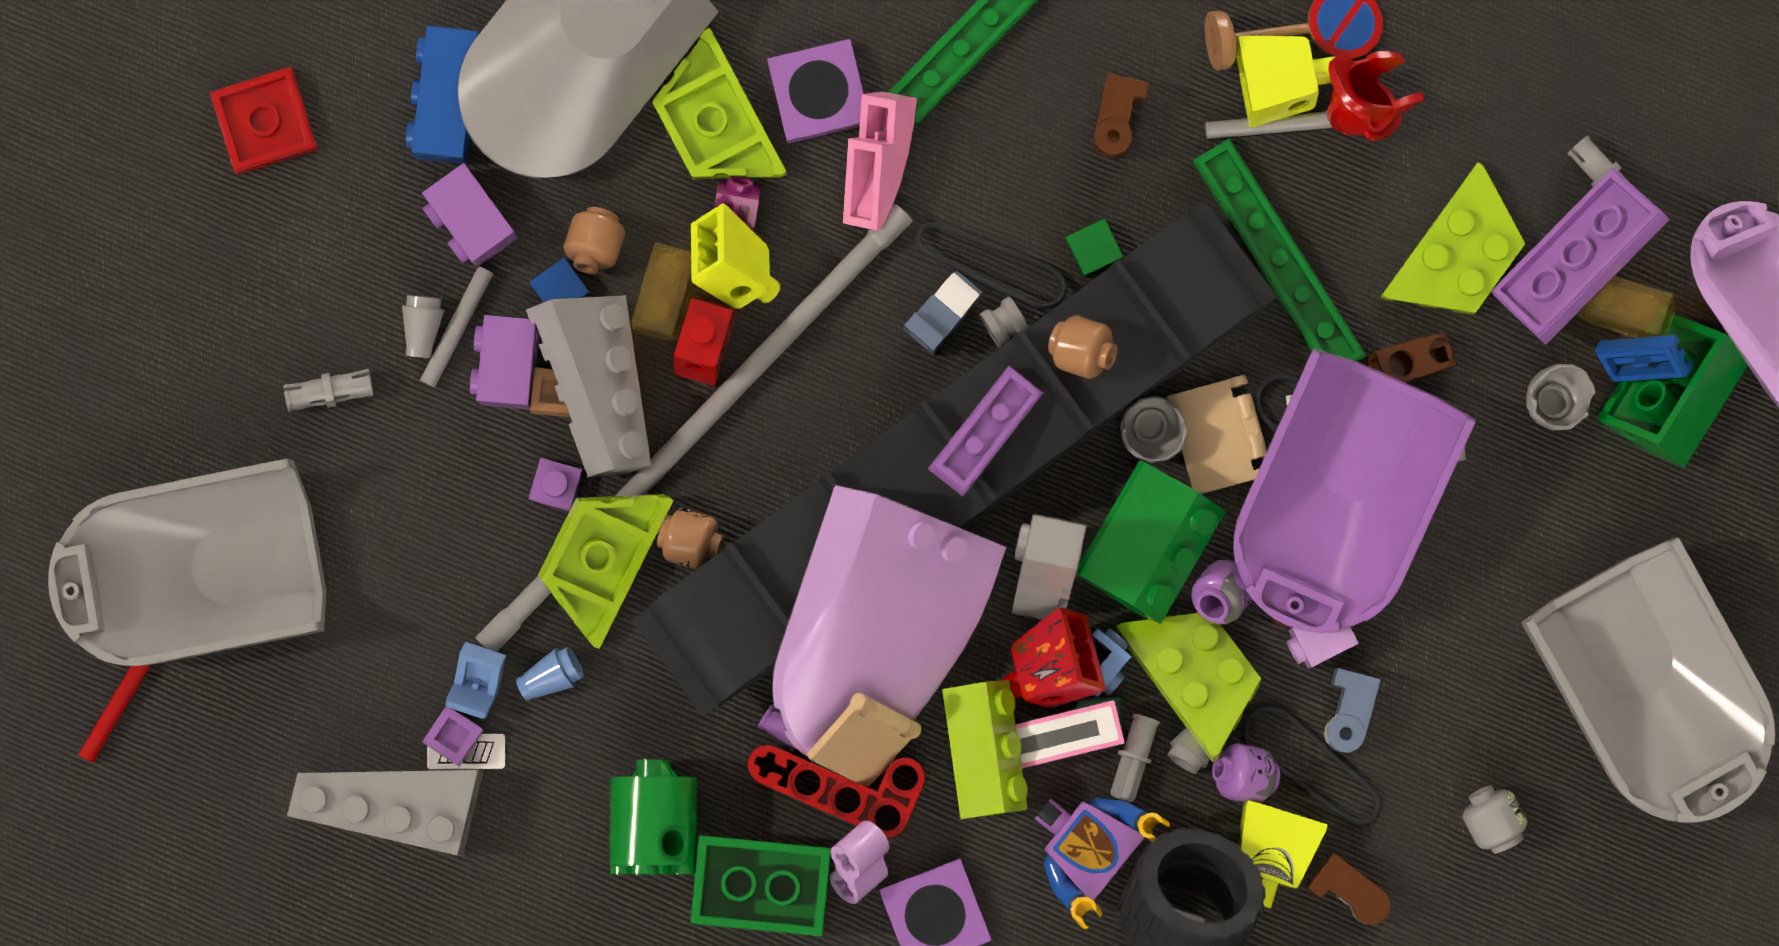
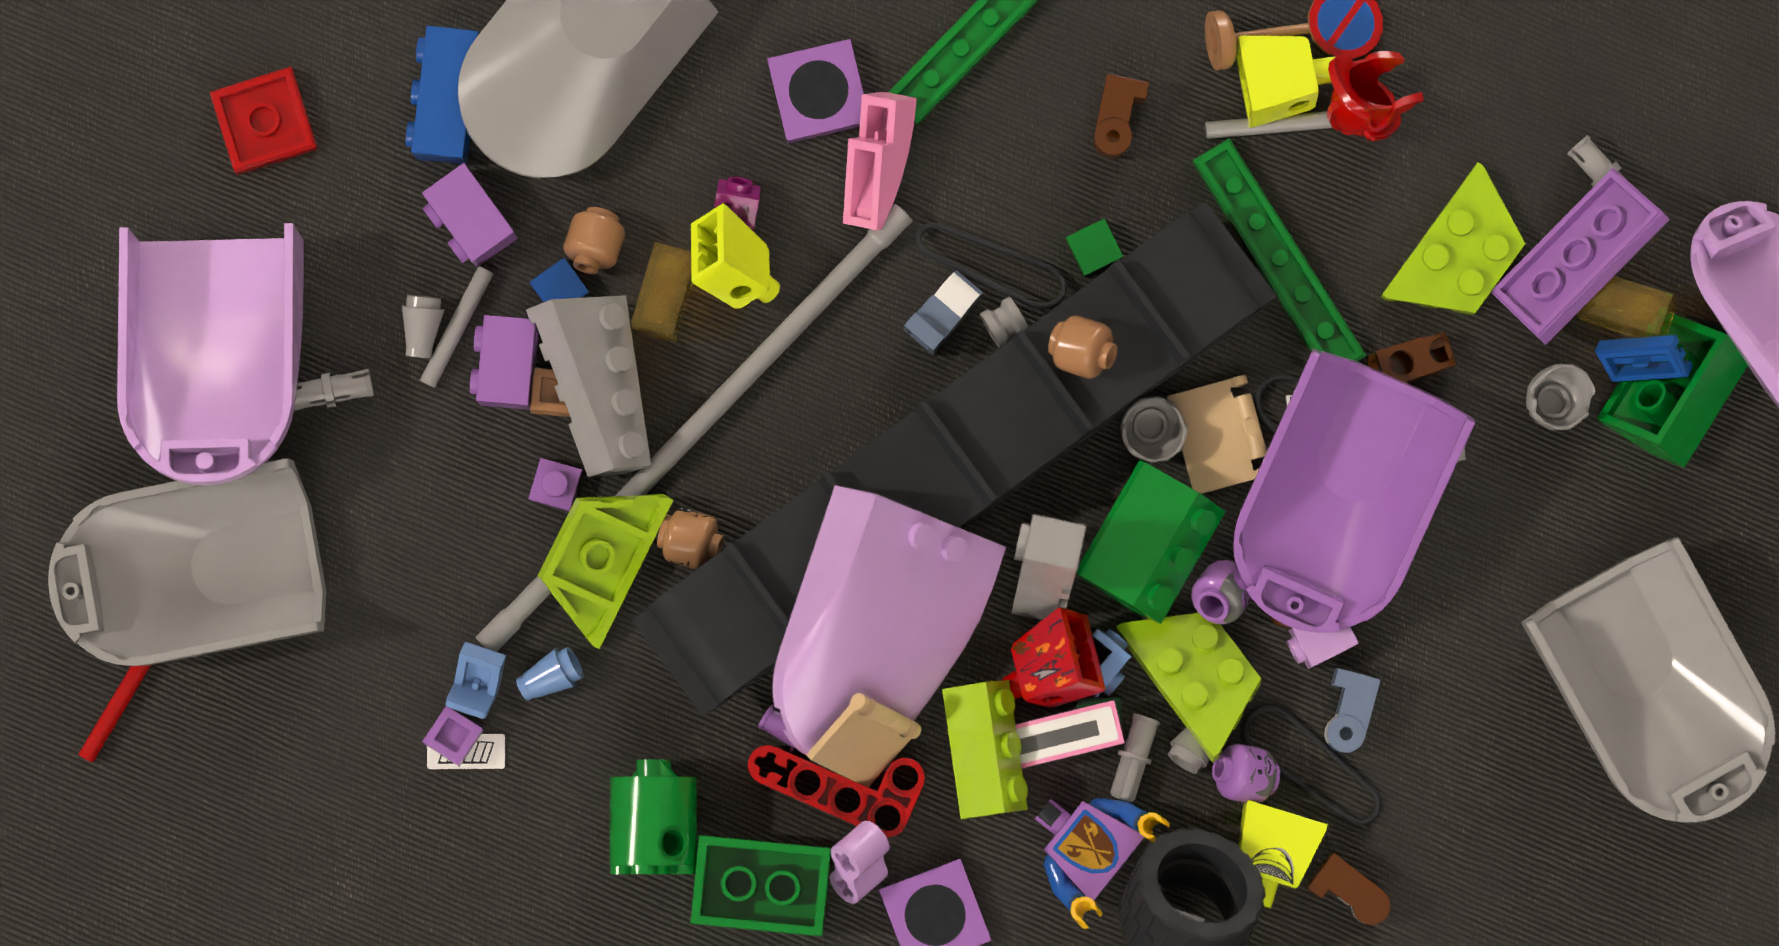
light grey wedge [287,770,484,856] -> none
lime wing [652,28,787,180] -> none
red torso [674,296,739,387] -> none
medium lavender tile [928,366,1043,496] -> none
light grey head [1462,785,1528,854] -> none
none -> lavender windscreen [117,223,304,485]

